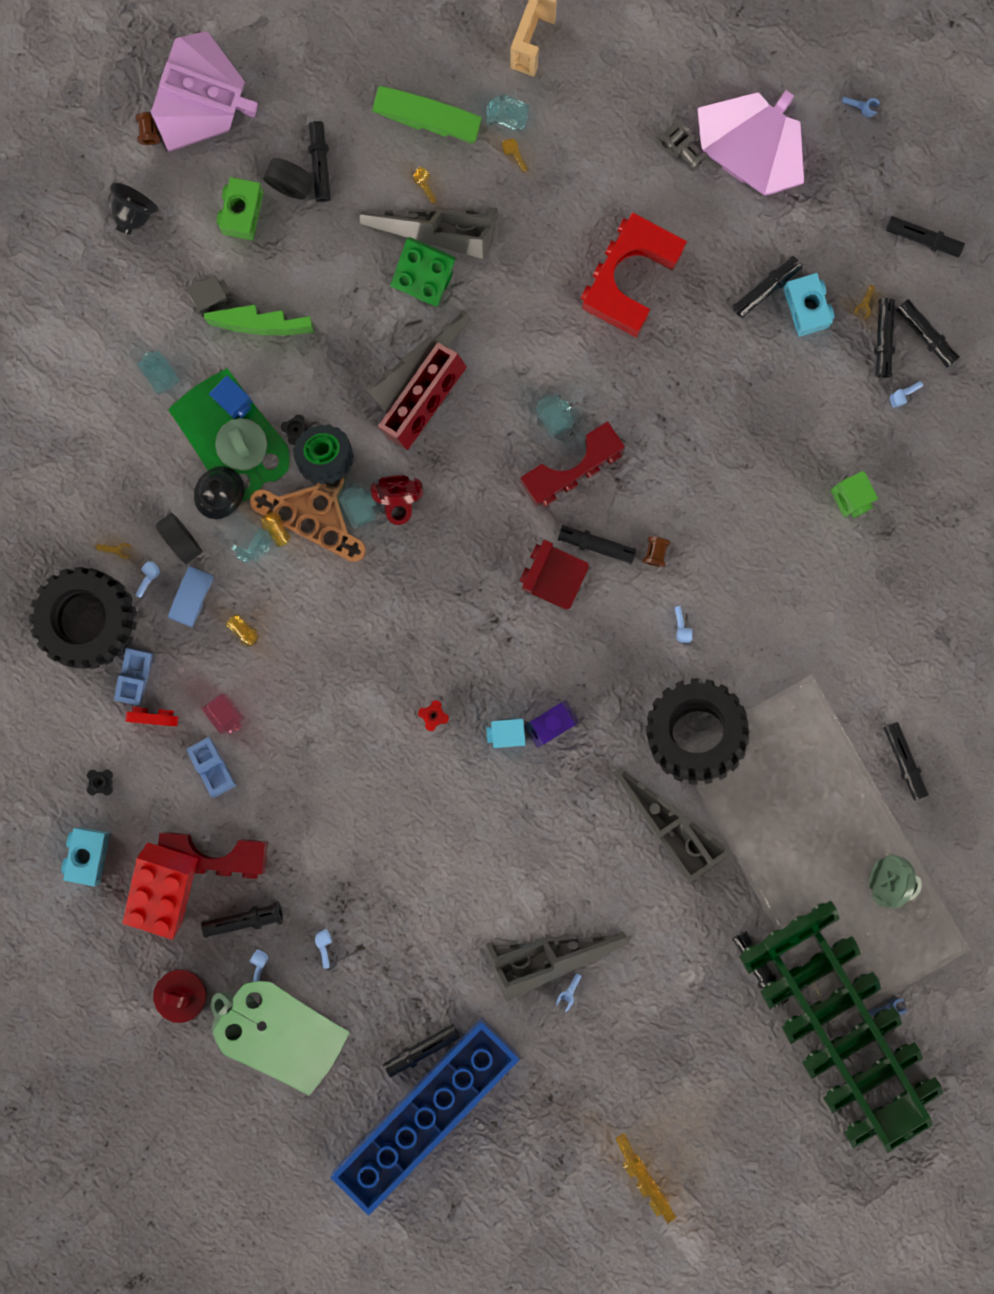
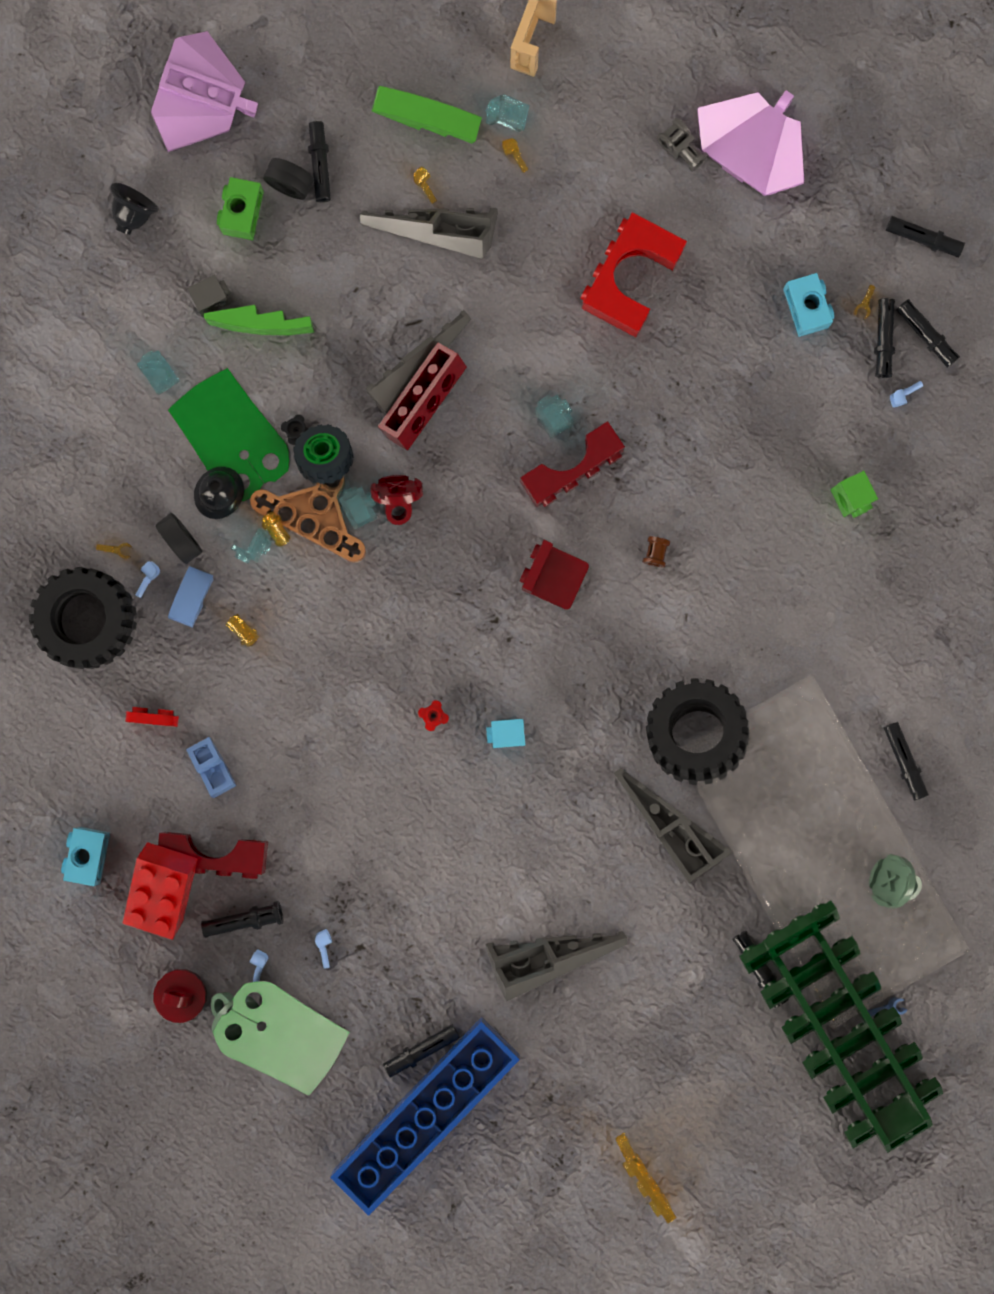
black plate [87,769,113,796] -> none
medium blue slope [114,646,154,706] -> none
reddish brown bush [135,112,161,145] -> none
clear pink brick [202,693,245,735] -> none
blue brick [209,376,253,419] -> none
sand green tile [215,418,268,471] -> none
green plate [390,236,456,307] -> none
dark purple torso [524,700,579,748] -> none
light blue hand [556,973,582,1011] -> none
black pin [557,524,637,565] -> none
light blue hand [675,606,693,643] -> none
black pin [732,256,803,319] -> none
medium blue hand [842,96,880,118] -> none

